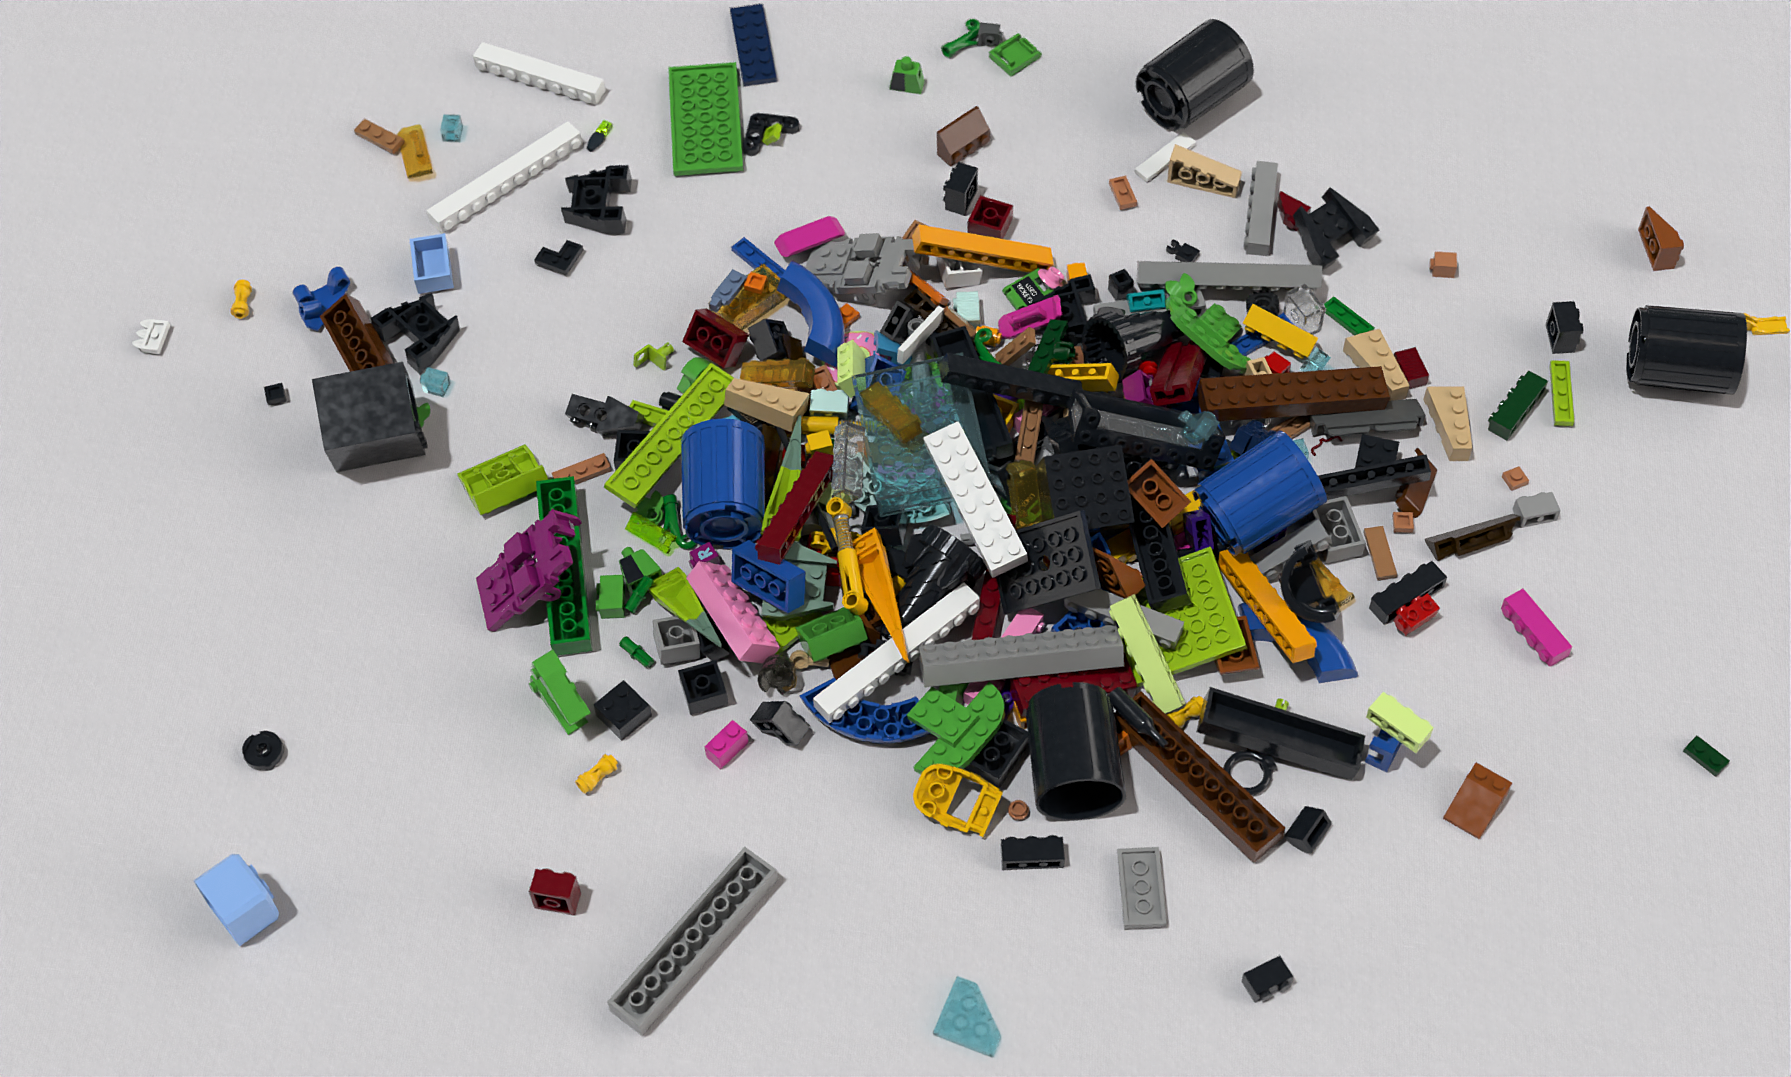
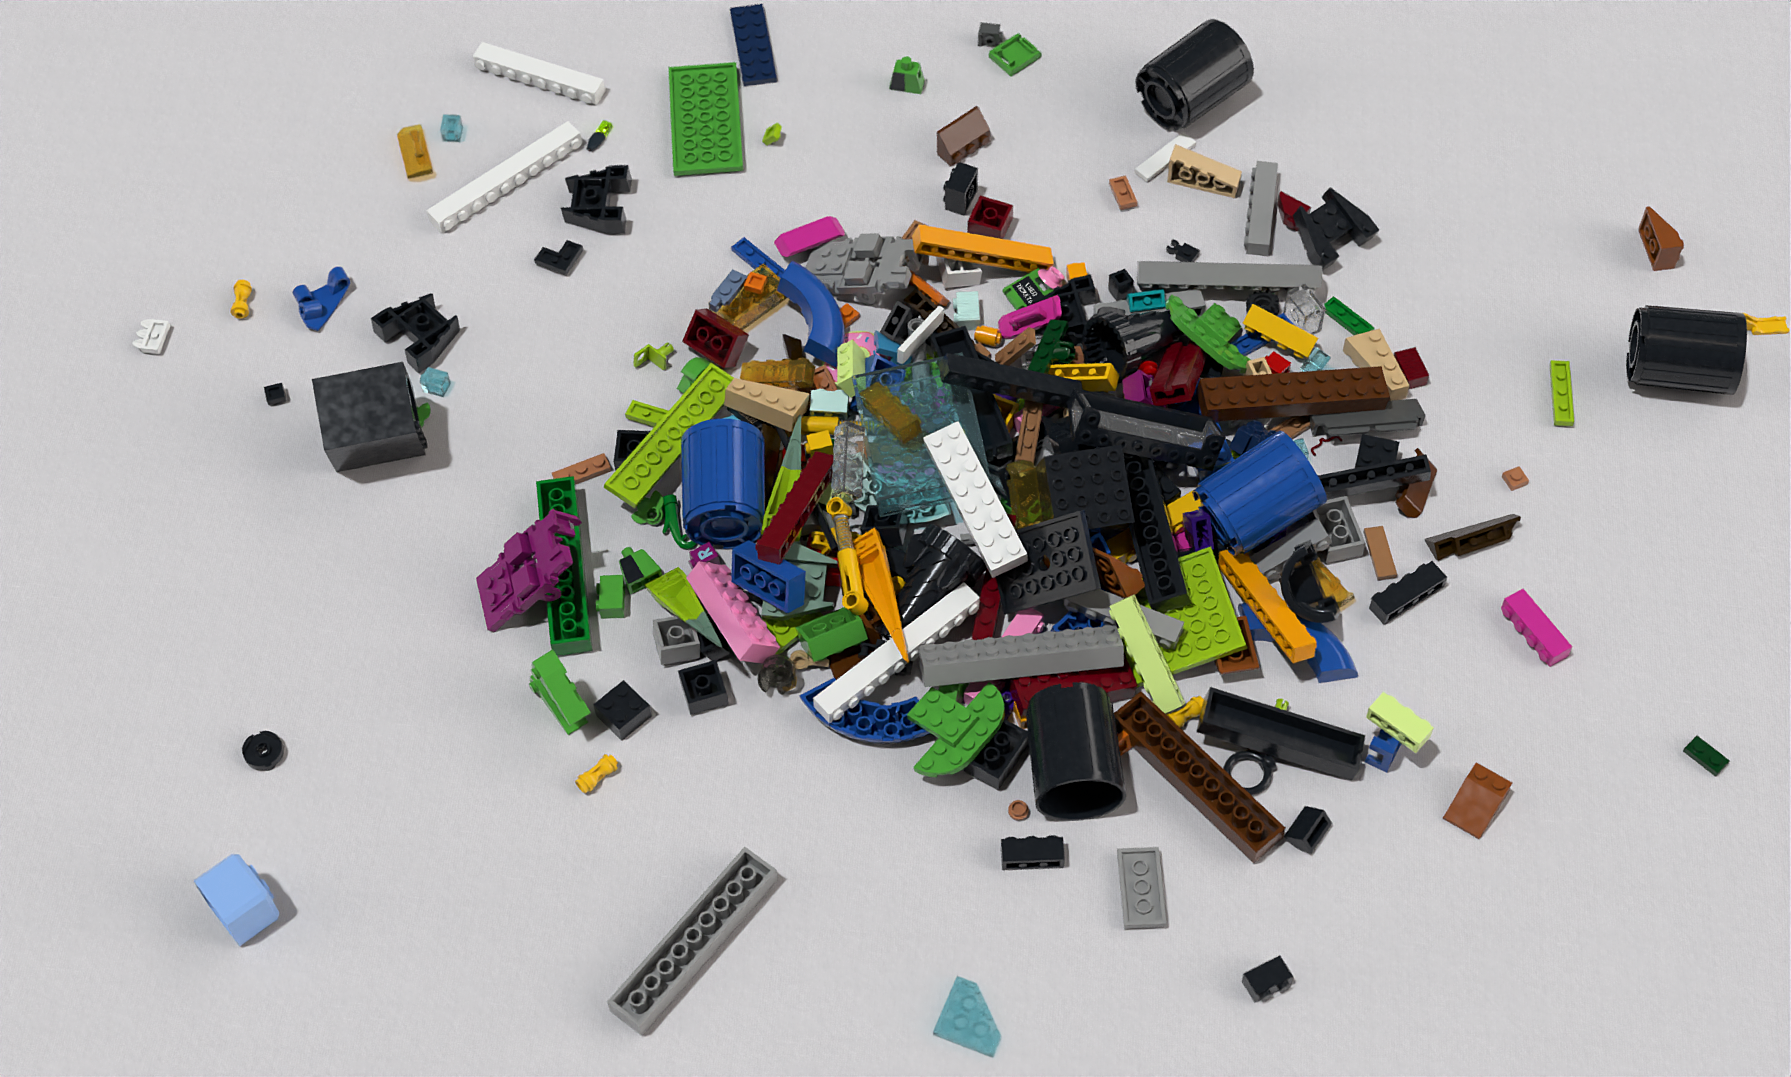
reddish brown brick [320,293,394,372] -> none
medium nougat plate [354,118,405,154] -> none
light blue piece [410,233,454,294] -> none
lime piece [457,444,548,515] -> none
dark red brick [529,868,581,916] -> none
black brick [565,394,644,436] -> none
green axle [619,636,654,667] -> none
green axle [624,575,654,613] -> none
clear neon green plate [625,512,677,554] -> none
black brick [659,392,681,411] -> none
dark pink piece [704,720,749,769] -> none
black beam [743,113,799,156] -> none
black brick [748,319,789,362] -> none
black brick [750,701,810,746] -> none
yellow slope [913,763,1003,837] -> none
green plant [941,19,980,58] -> none
medium nougat tile [944,305,976,337] -> none
green plant [974,328,1002,364] -> none
black piece [1108,687,1169,748] -> none
dark orange slope [1128,459,1191,528] -> none
bright green plate [1165,273,1198,307] -> none
clear light blue brick [1178,410,1220,445] -> none
nougat plate [1392,512,1414,533] -> none
red brick [1394,593,1440,636] -> none
tan wedge [1423,387,1472,461] -> none
nougat brick [1429,251,1457,278] -> none
dark green brick [1488,370,1548,441] -> none
light grey brick [1513,492,1561,528] -> none
black brick [1545,301,1584,354] -> none

